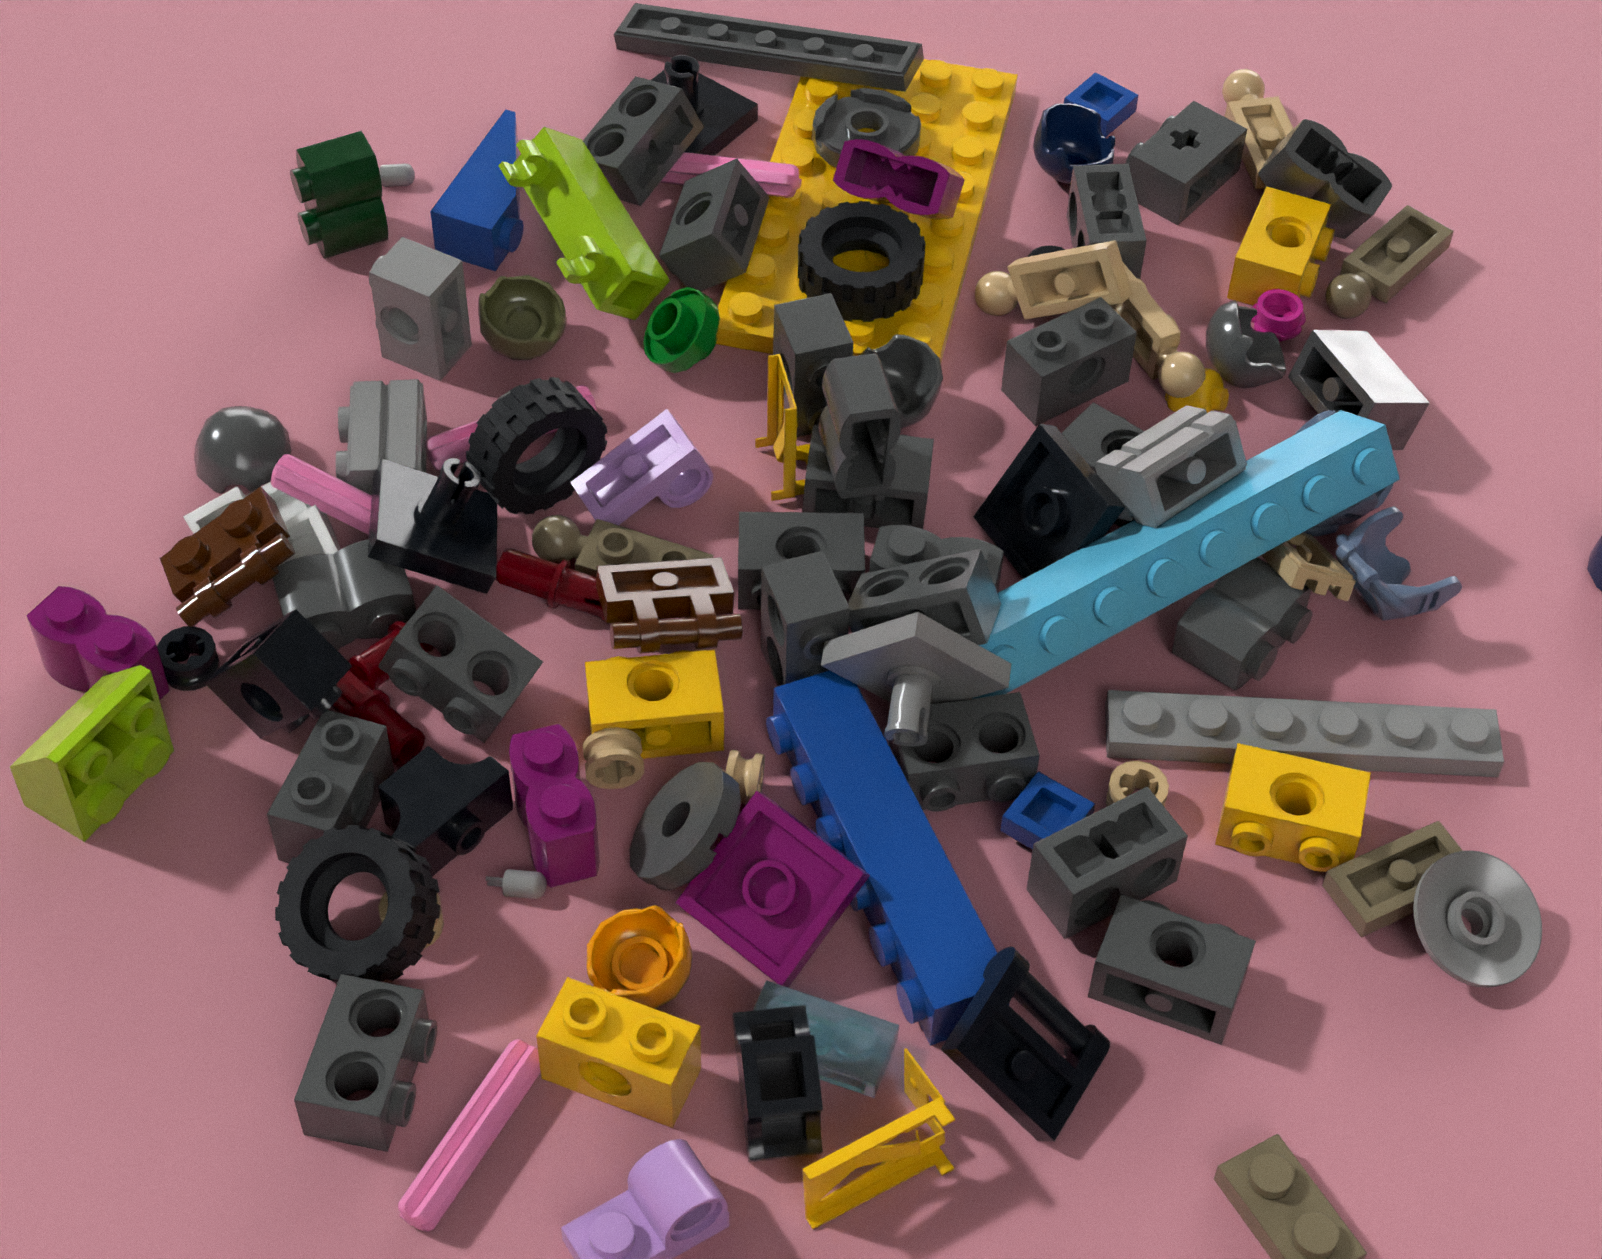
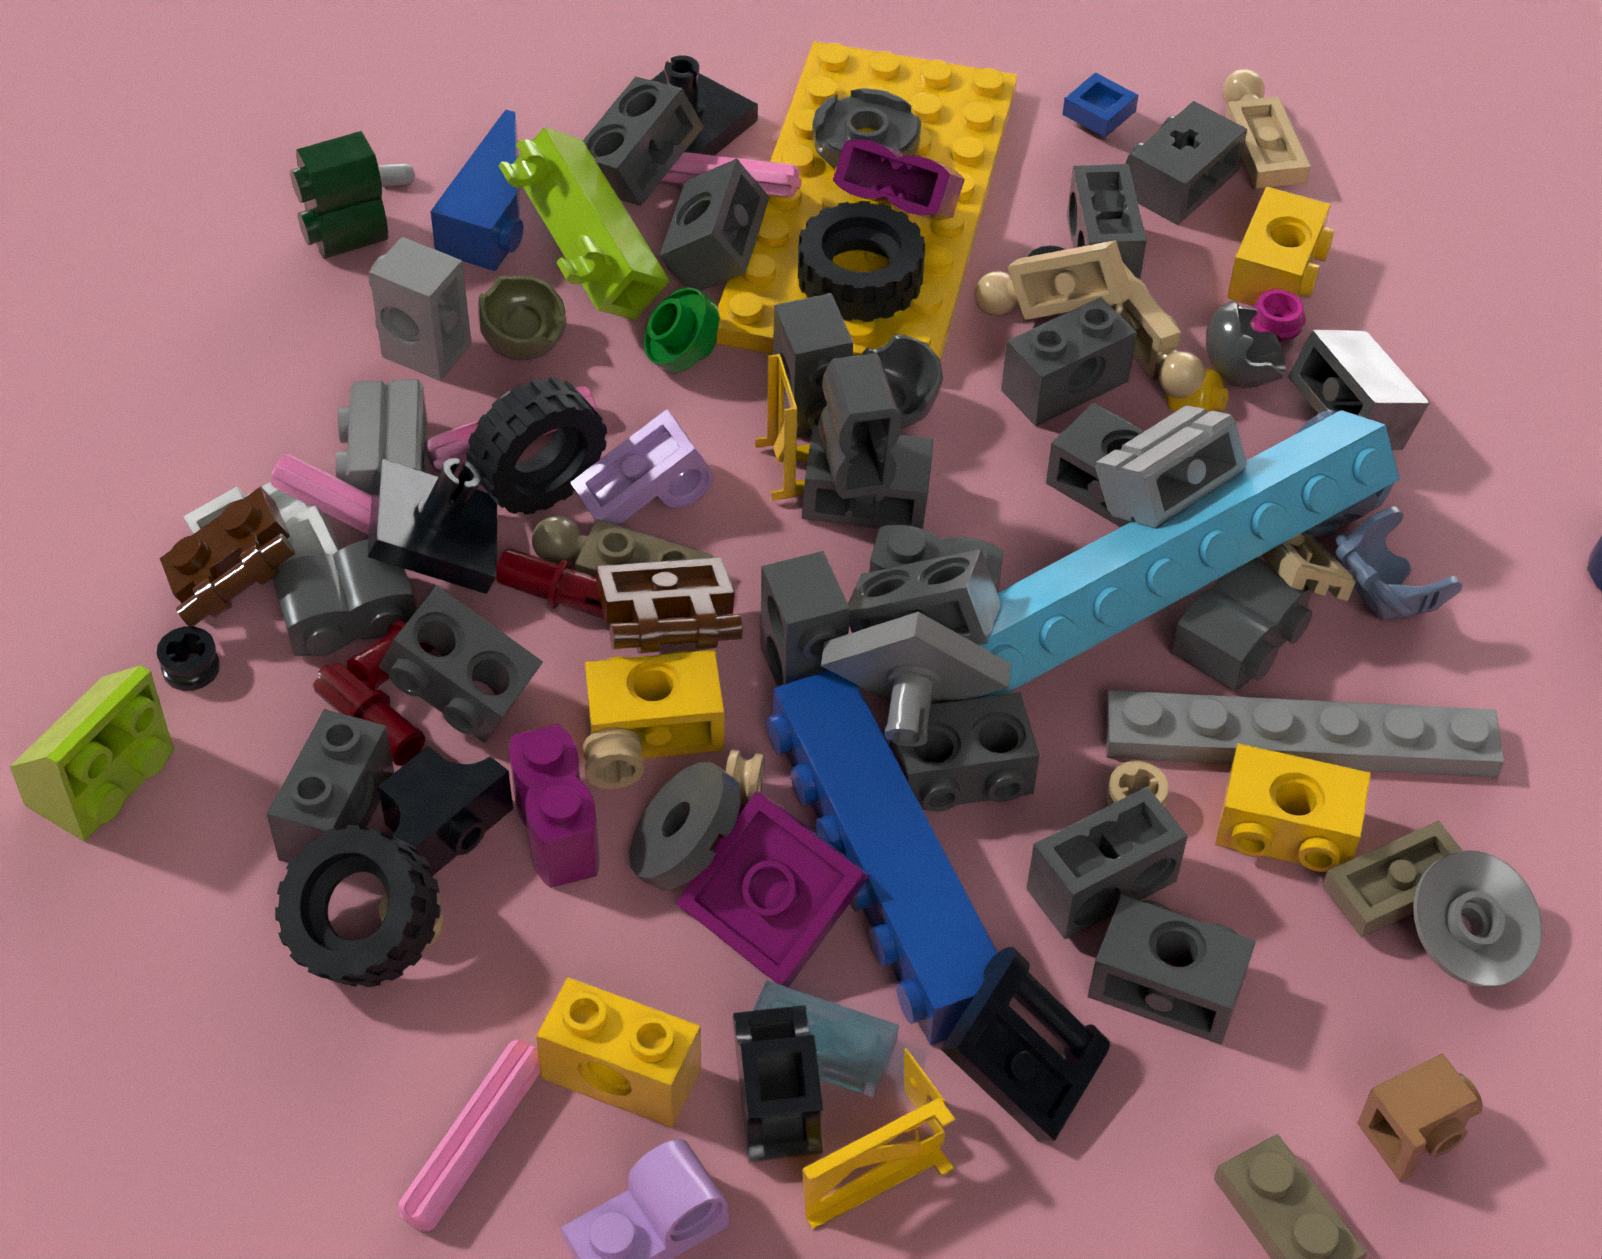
magenta brick [26,586,170,700] -> none
dark grey hair [194,406,291,493] -> none
black brick [205,609,353,739] -> none
dark grey brick [294,974,437,1152] -> none
light grey piece [485,869,547,899] -> none
light orange hair [587,905,692,1009] -> none
dark grey tile [614,3,924,92] -> none
dark grey brick [738,512,865,610] -> none
black tile [973,424,1125,579] -> none
blue plate [1000,771,1095,850] -> none
dark blue hair [1033,104,1115,185] -> none
dark grey brick [1258,119,1392,239] -> none
dark tan plate [1325,205,1454,319] -> none
none -> medium nougat brick [1357,1053,1483,1182]

